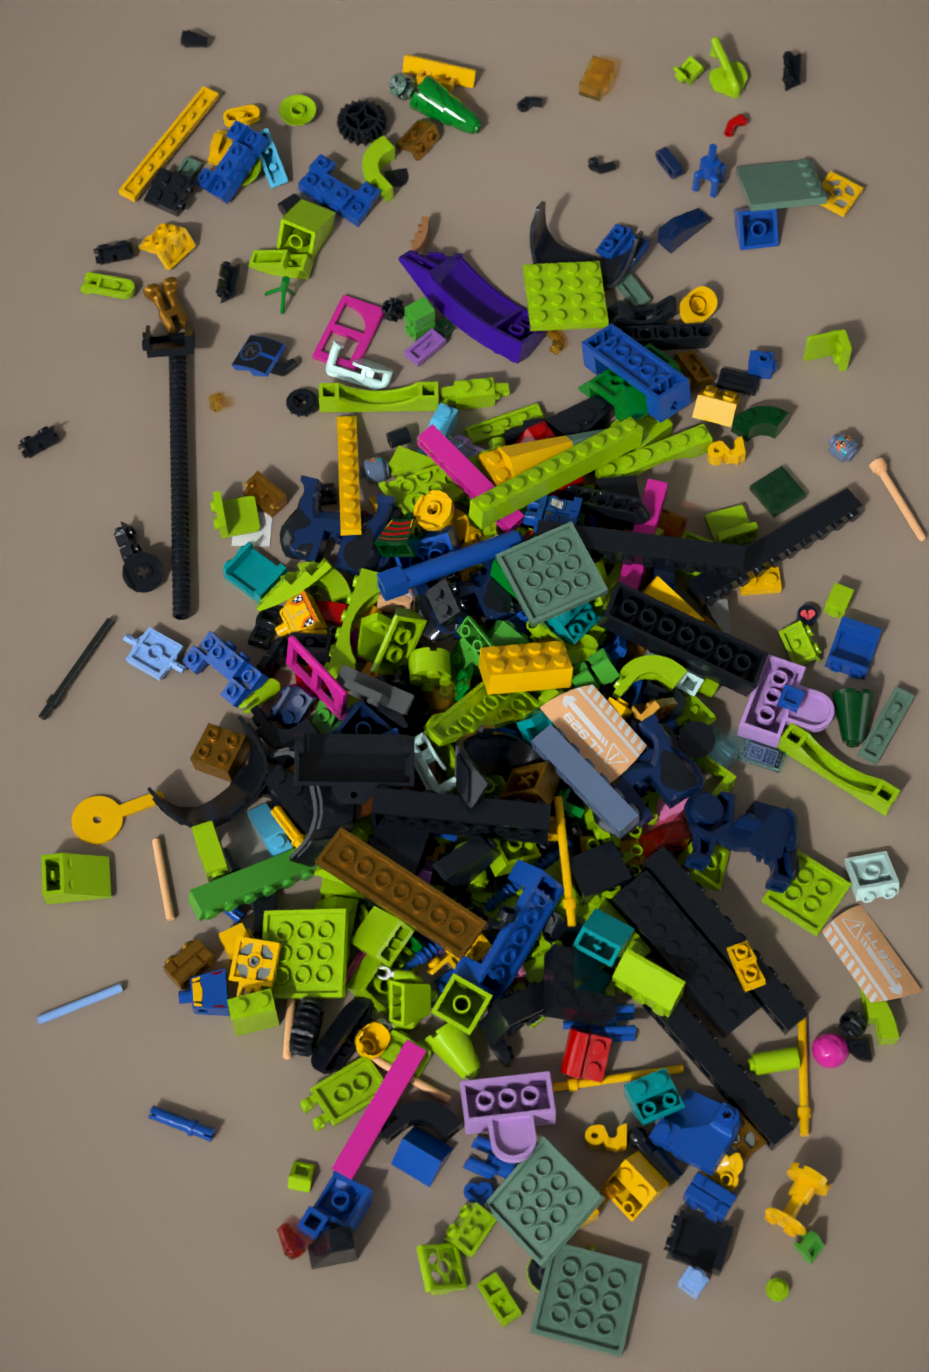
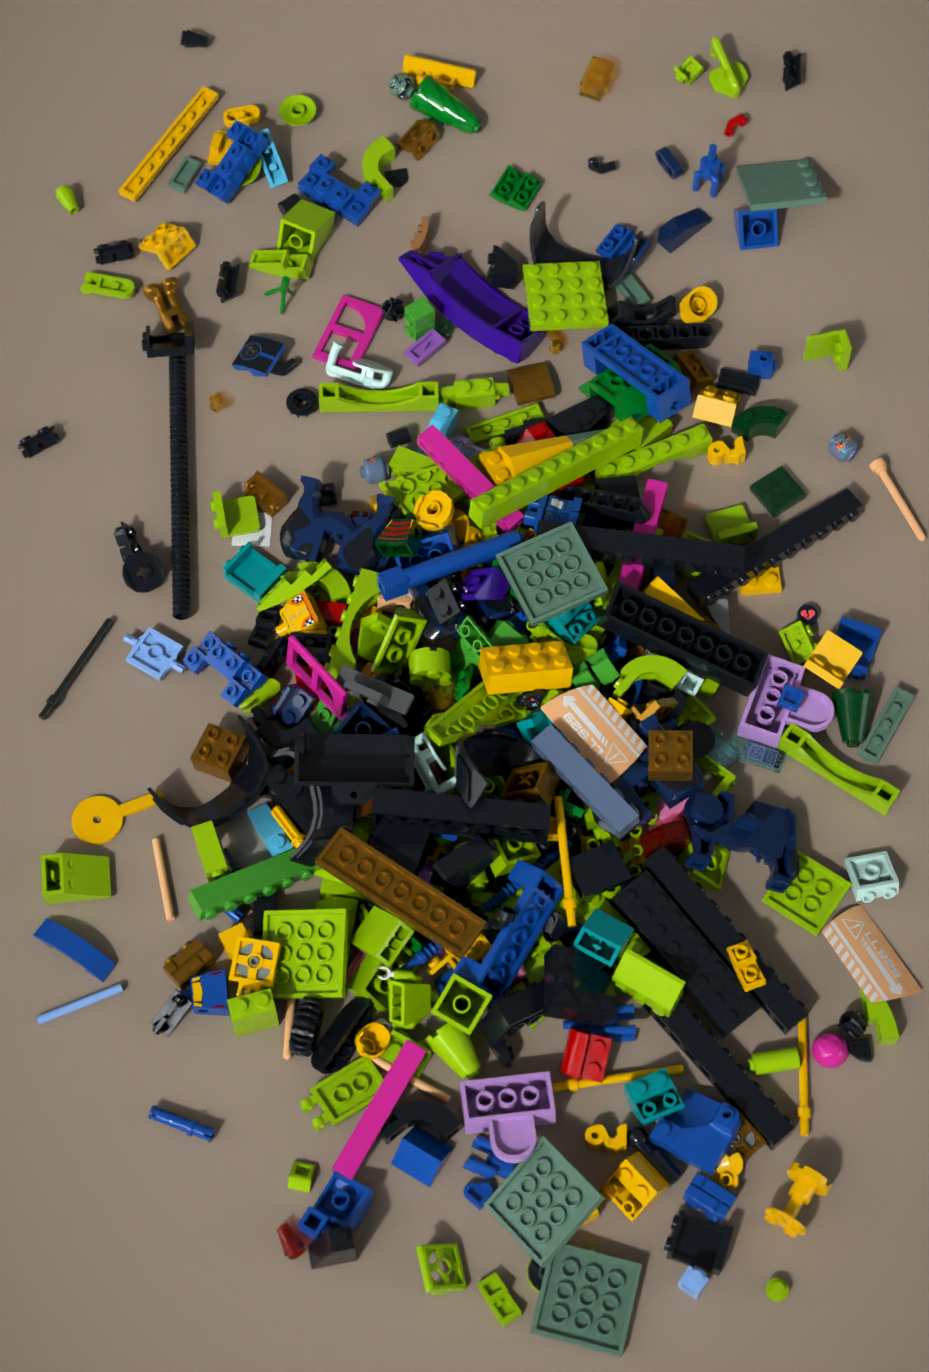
black plate [144,167,195,217] -> none
black gear [337,98,387,146] -> none
yellow plate [337,416,362,536] -> none
lime bracket [443,1202,497,1257] -> none
black arm [517,96,543,112] -> none
bright green tile [793,1230,825,1264] -> none
yellow piece [819,171,863,218] -> none
lime brick [823,582,854,619] -> none
none -> blue slope [33,918,116,982]
none -> lime cone [55,185,79,214]
none -> hinge [151,989,193,1037]
none -> dark purple slope [461,567,511,601]
none -> black slope [487,245,517,289]
none -> green slope [489,164,542,211]
none -> pearl gold slope [507,362,556,405]
none -> black tile [516,690,544,709]
none -> pearl gold brick [648,730,693,781]
none -> yellow bracket [804,630,862,689]

